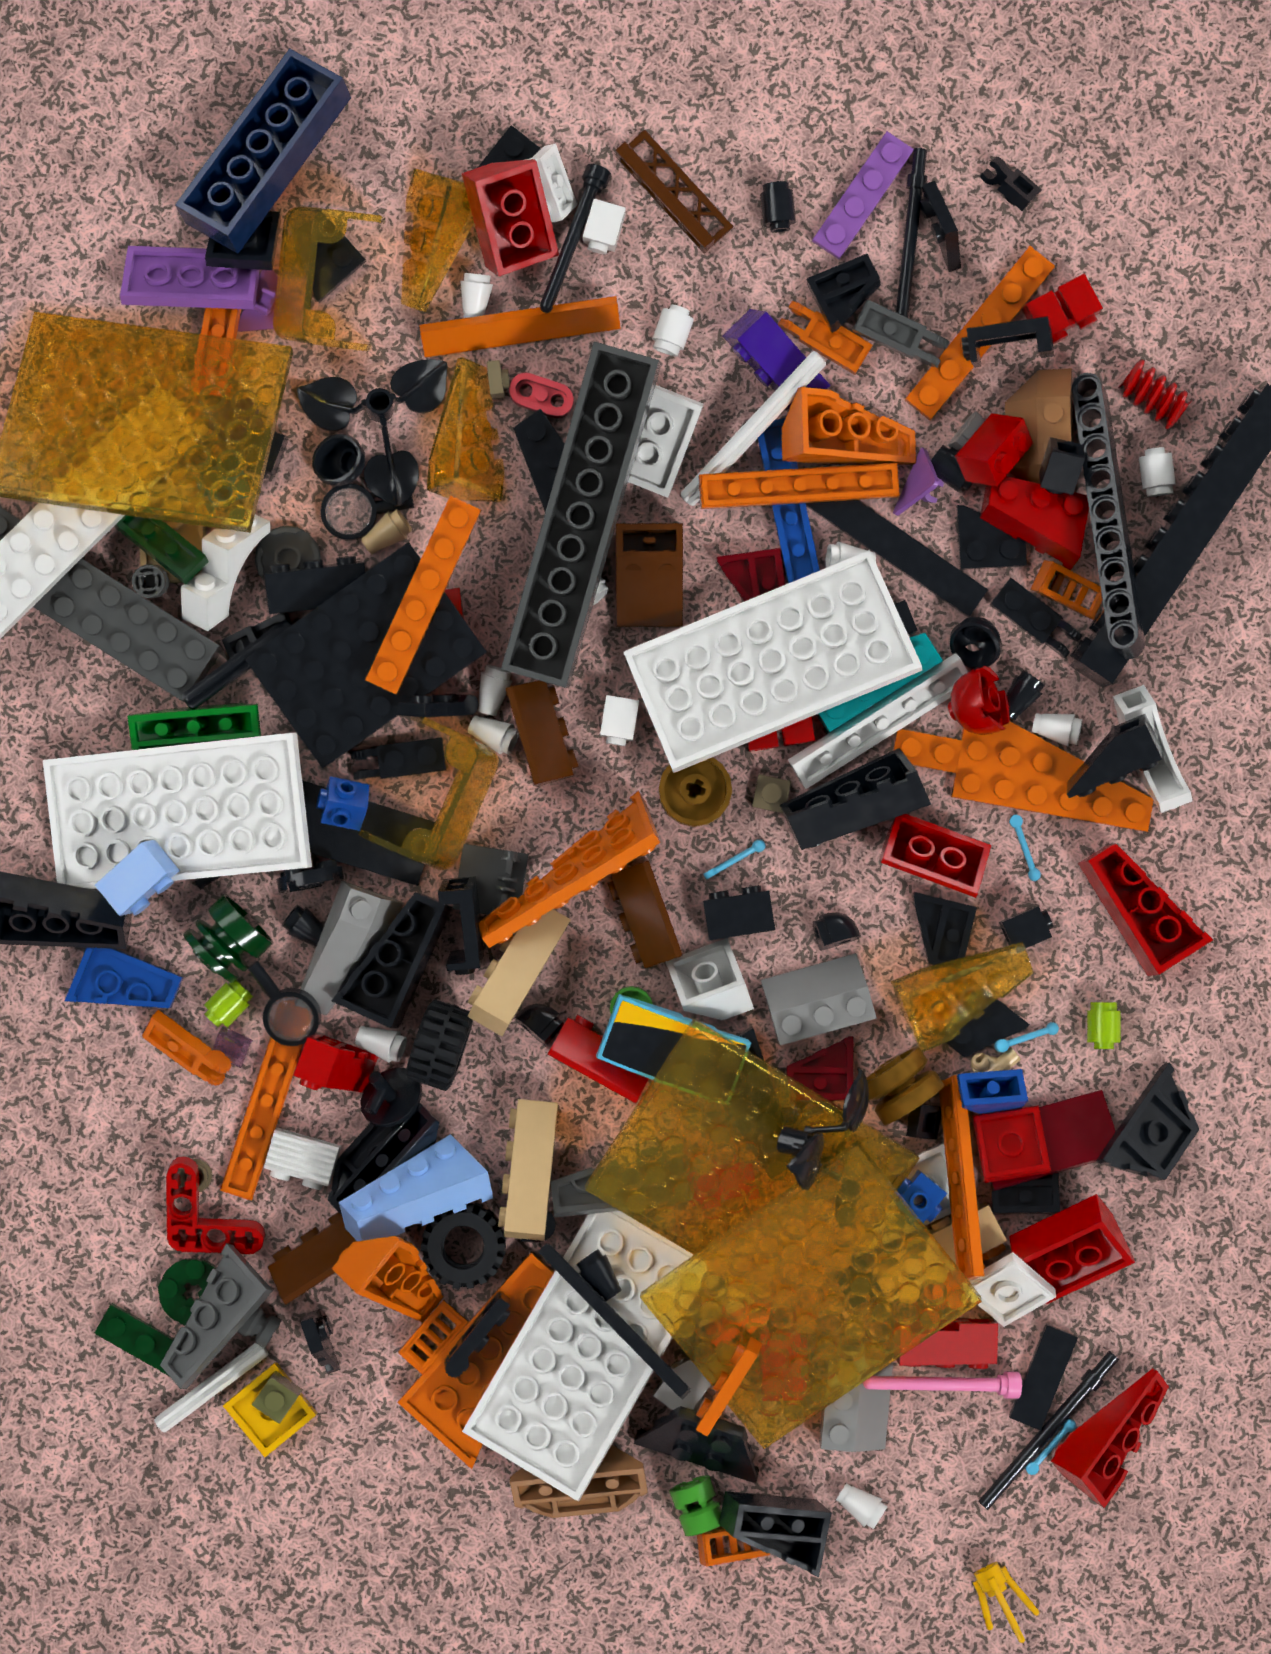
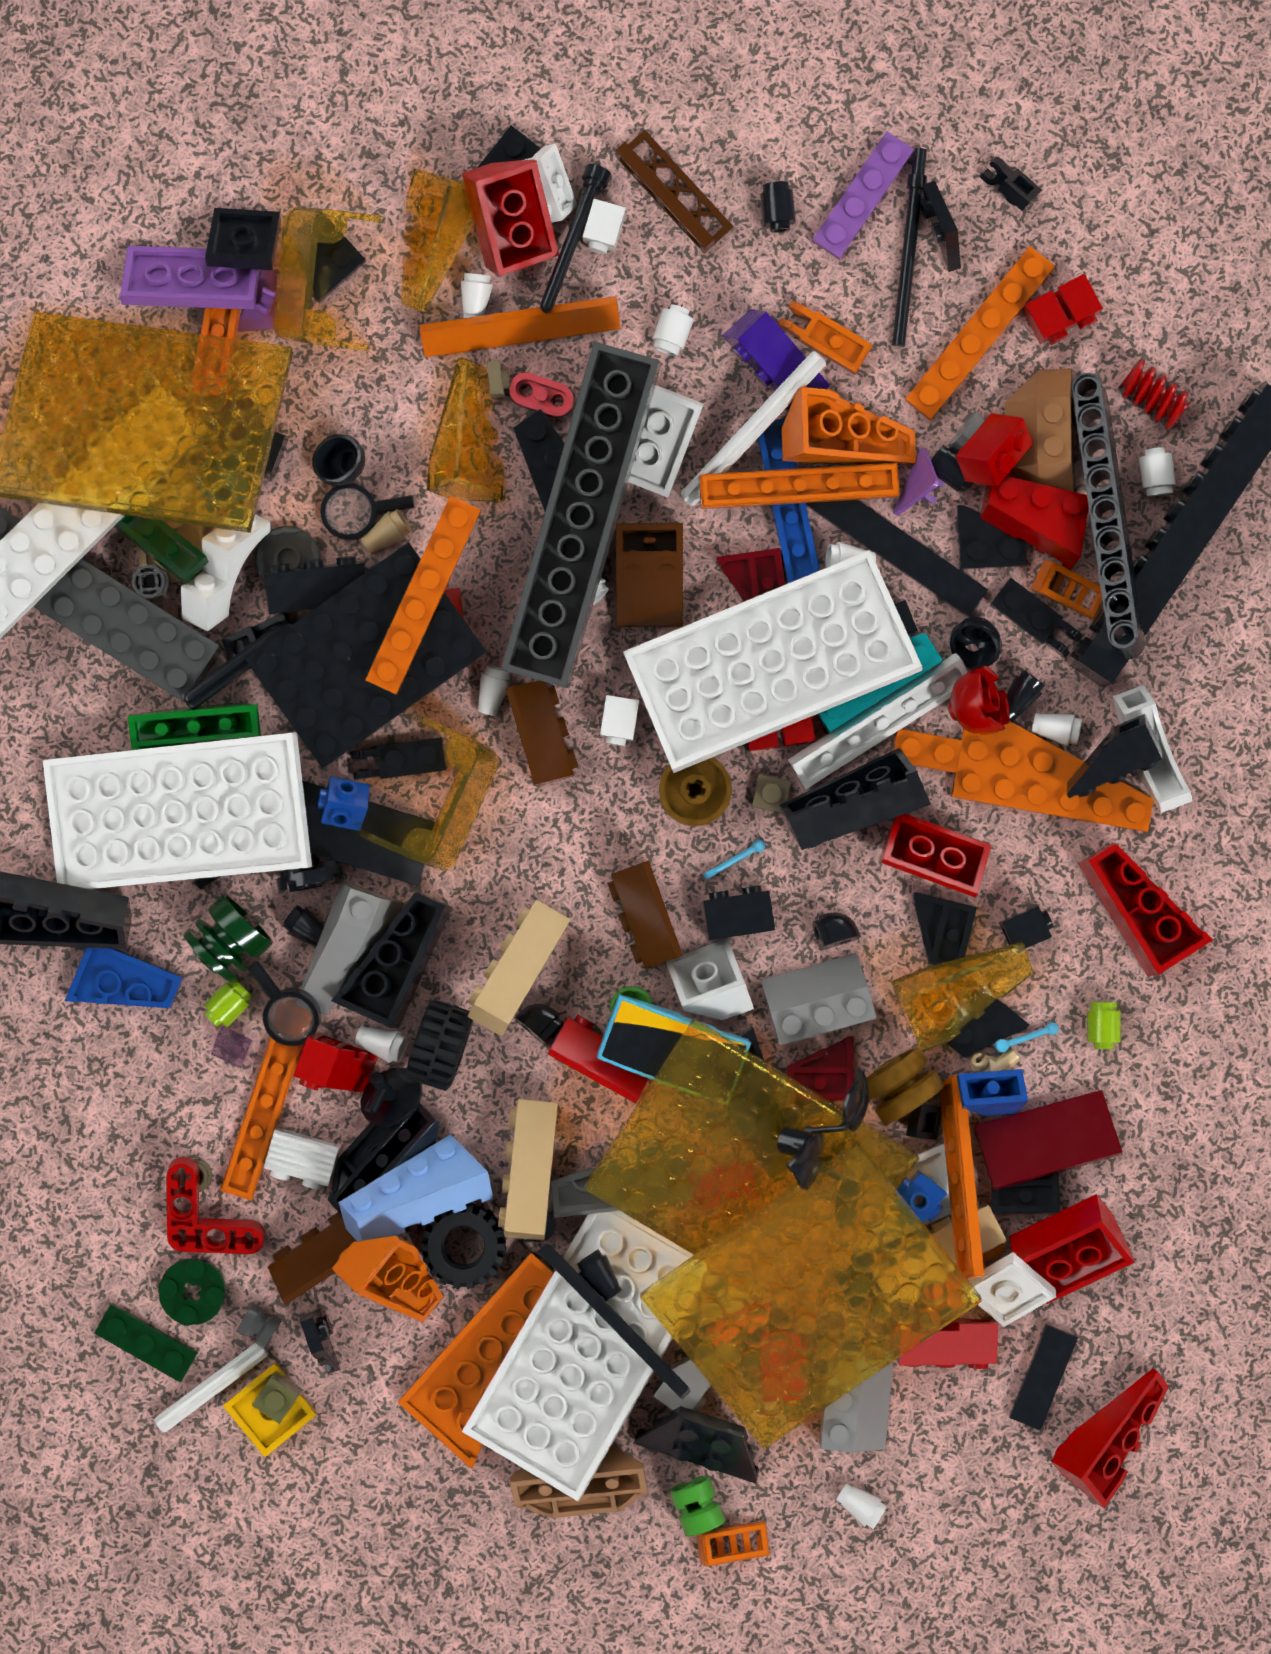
light blue brick [95,840,180,916] -> none
orange hinge [142,1010,232,1086] -> none
dark grey wing [160,1243,273,1389] -> none
dark blue brick [175,48,351,254] -> none
black plant [297,359,448,507] -> none
black hinge [398,694,479,717] -> none
orange slope [398,1299,468,1374] -> none
black panel [438,876,484,975] -> none
black hinge [444,1291,511,1378] -> none
dark grey hinge [453,843,529,915] -> none
white cone [468,715,519,755] -> none
orange wing [478,790,661,948] -> none
orange plate [695,1337,762,1436] -> none
black wedge [719,1491,832,1577] -> none
black wing [806,254,881,333] -> none
dark grey hinge [852,300,949,368] -> none
bright pink piece [863,1371,1022,1399] -> none
black panel [962,316,1055,368] -> none
red plate [972,1105,1051,1183] -> none
yellow plant [972,1562,1039,1643] -> none
black bar [978,1351,1119,1510] -> none
medium azure hinge [1009,815,1041,881] -> none
medium azure hinge [1026,1419,1076,1475] -> none
black brick [1039,437,1085,494] -> none
black wing [1096,1062,1199,1181] -> none

